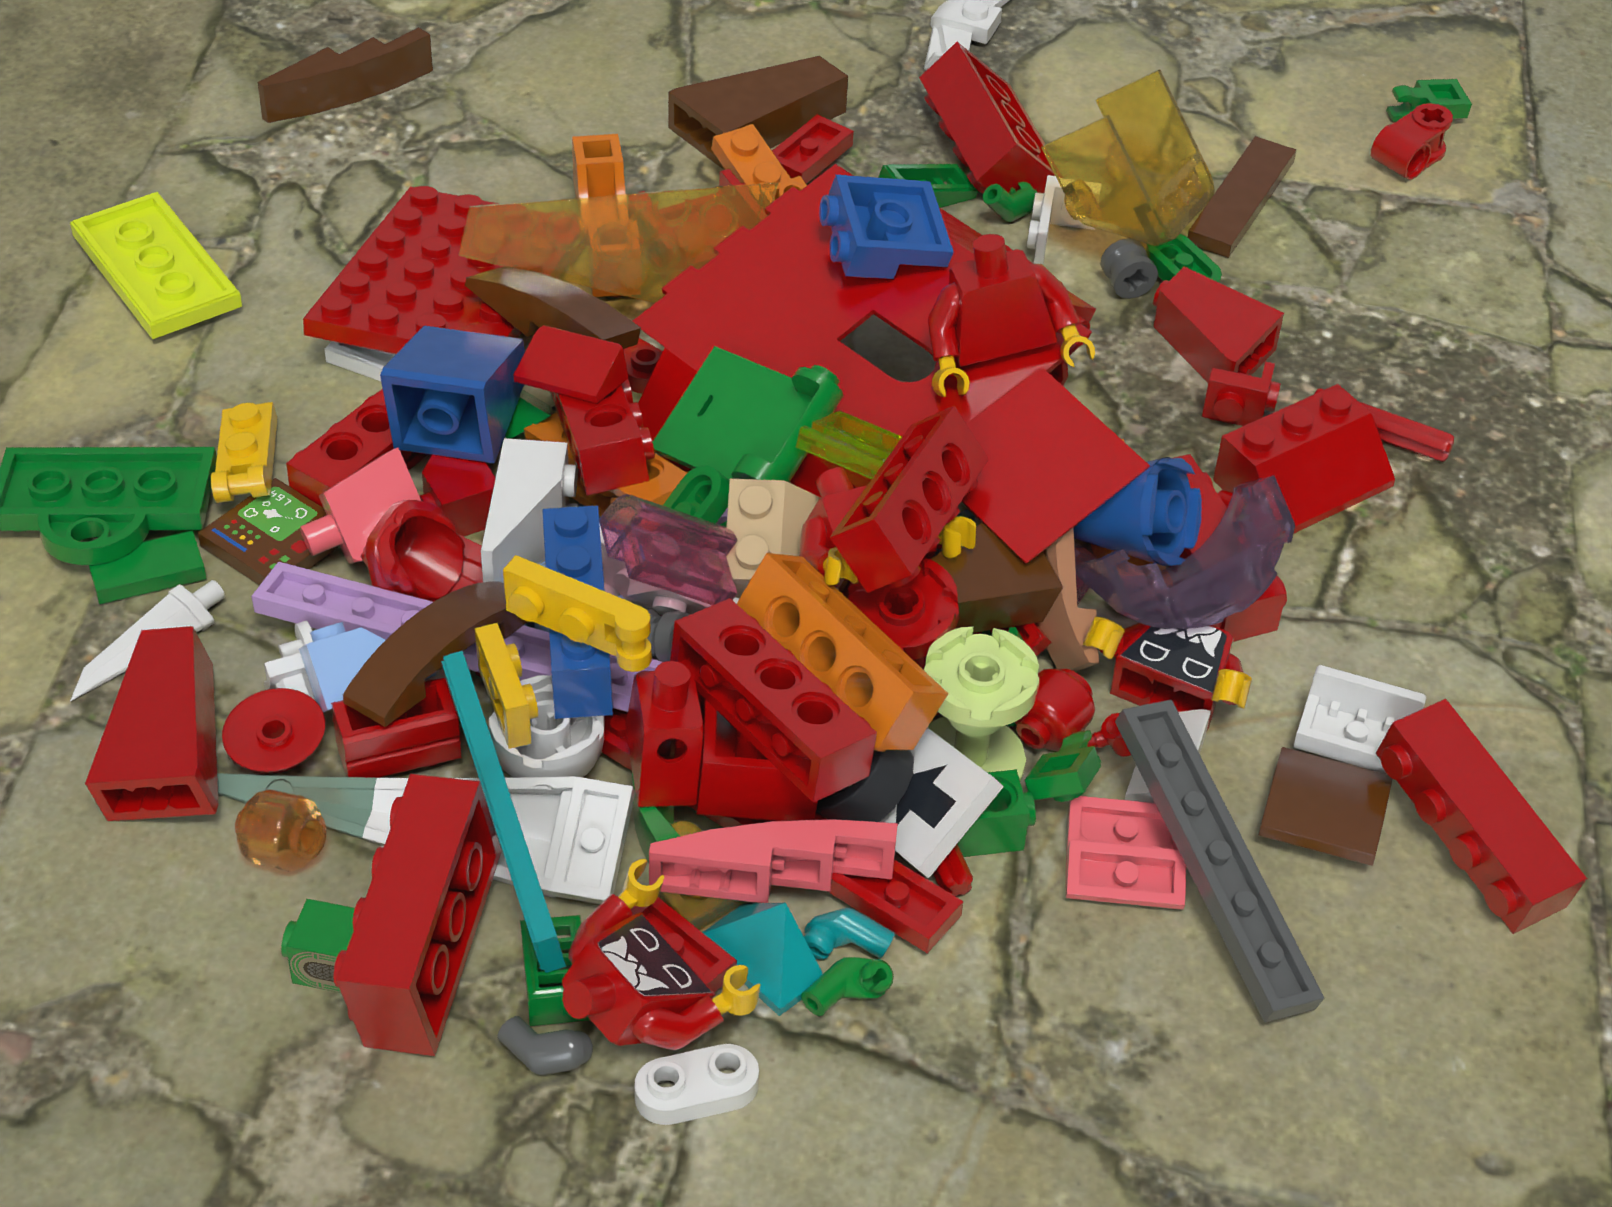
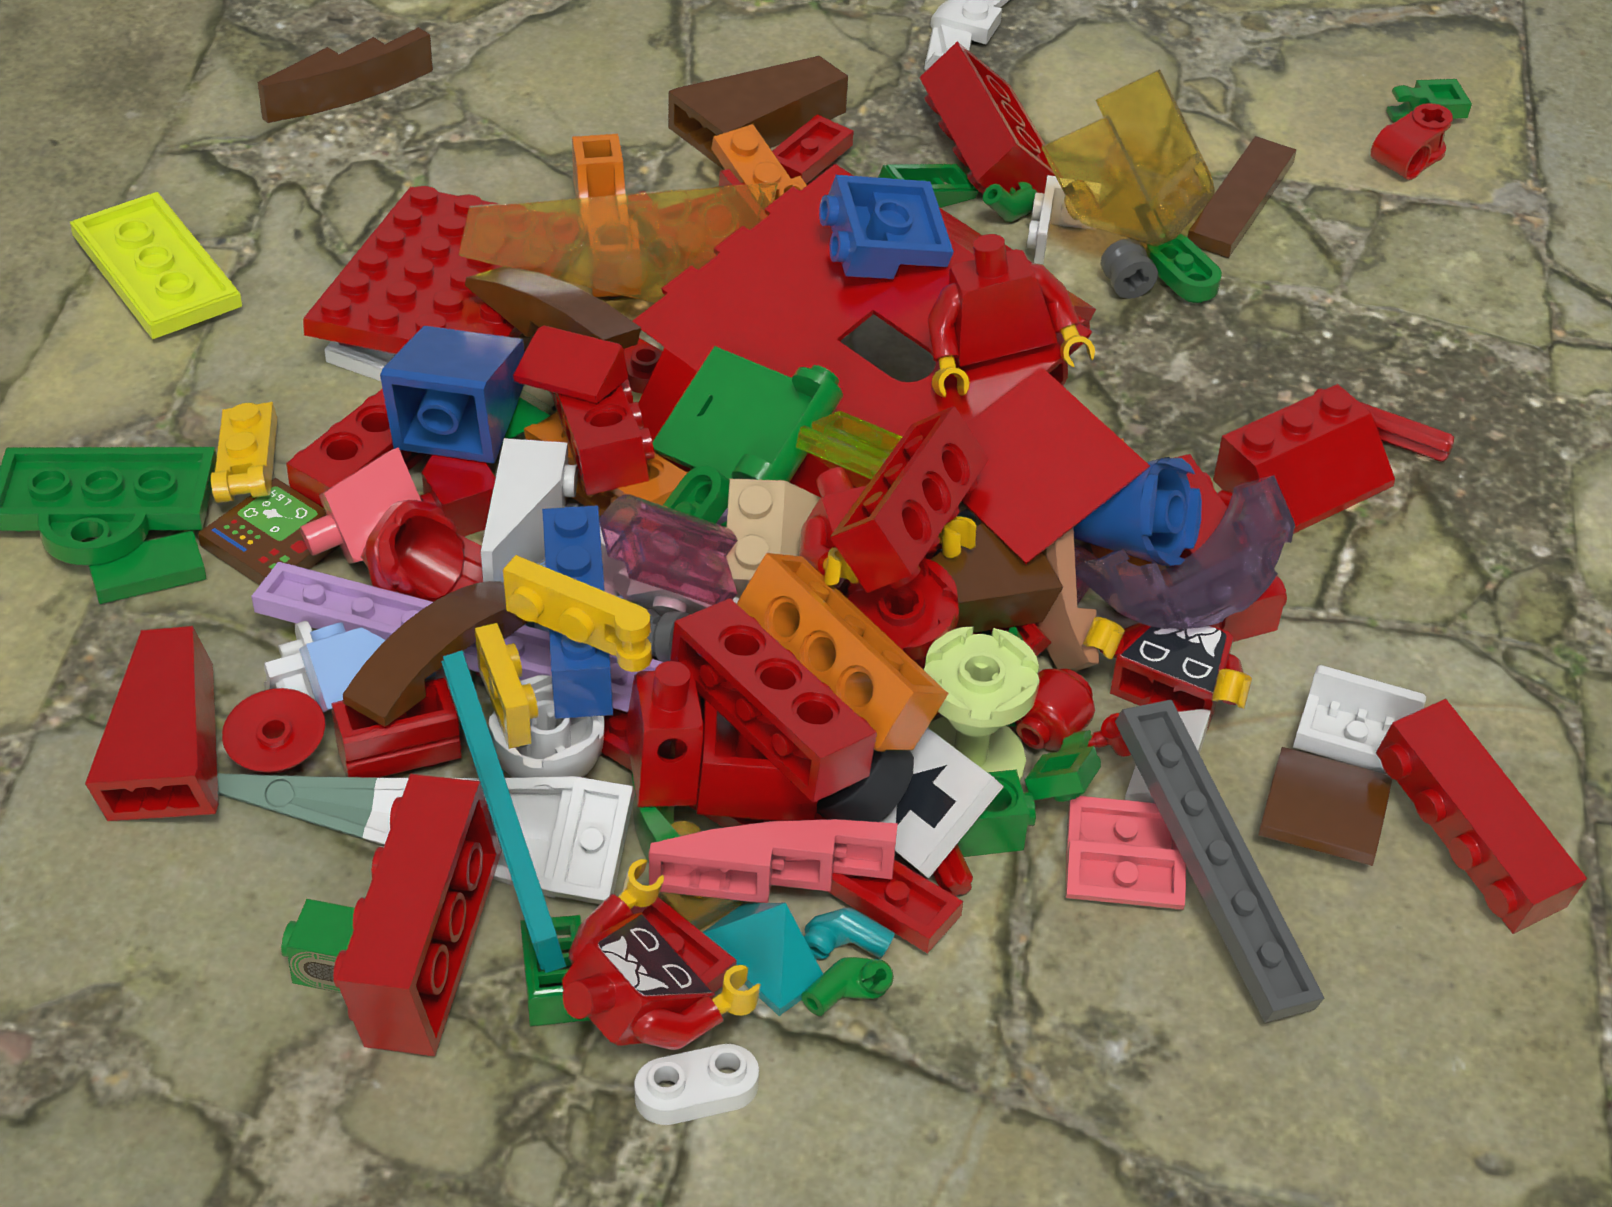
white bar [70,580,225,701] -> none
clear orange head [235,789,327,872] -> none
dark grey arm [497,1016,593,1075] -> none
red slope [1153,267,1284,383] -> none
red bracket [1202,361,1281,426] -> none

